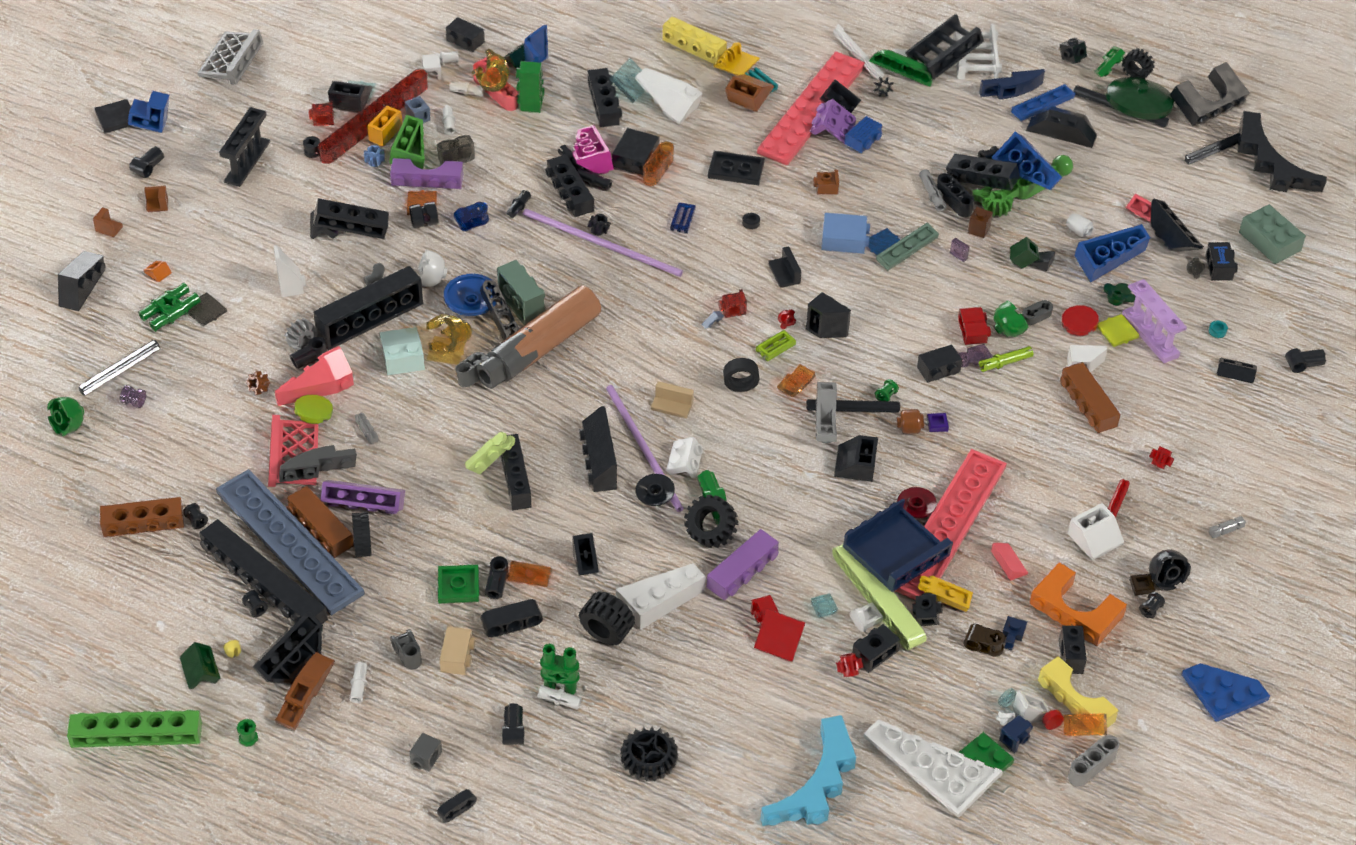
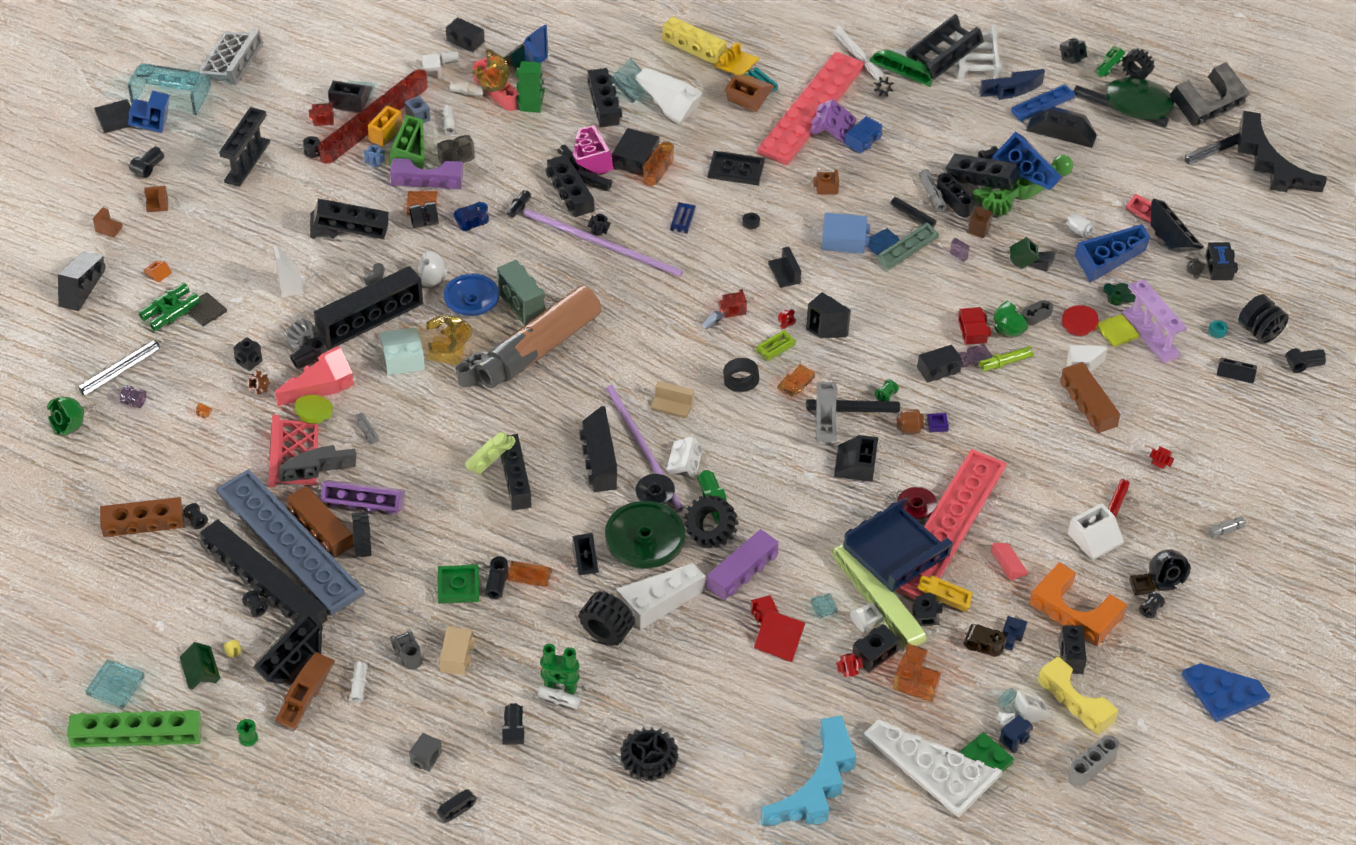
black beam [480,280,519,340] -> none
black beam [480,599,543,637] -> none
black hinge [820,79,861,113] -> none
red tile [1042,710,1064,730] -> none
clear orange tile [1064,713,1107,736] -> none
sand green brick [1239,204,1306,264] -> none
none -> clear light blue tile [85,659,145,708]
none -> clear light blue windscreen [127,63,211,115]
none -> clear orange hinge [196,402,212,418]
none -> black brick [233,337,263,371]
none -> dark green dish [605,501,685,569]
none -> black axle [890,197,937,228]
none -> clear orange brick [893,644,941,703]
none -> black wheel [1238,294,1289,344]

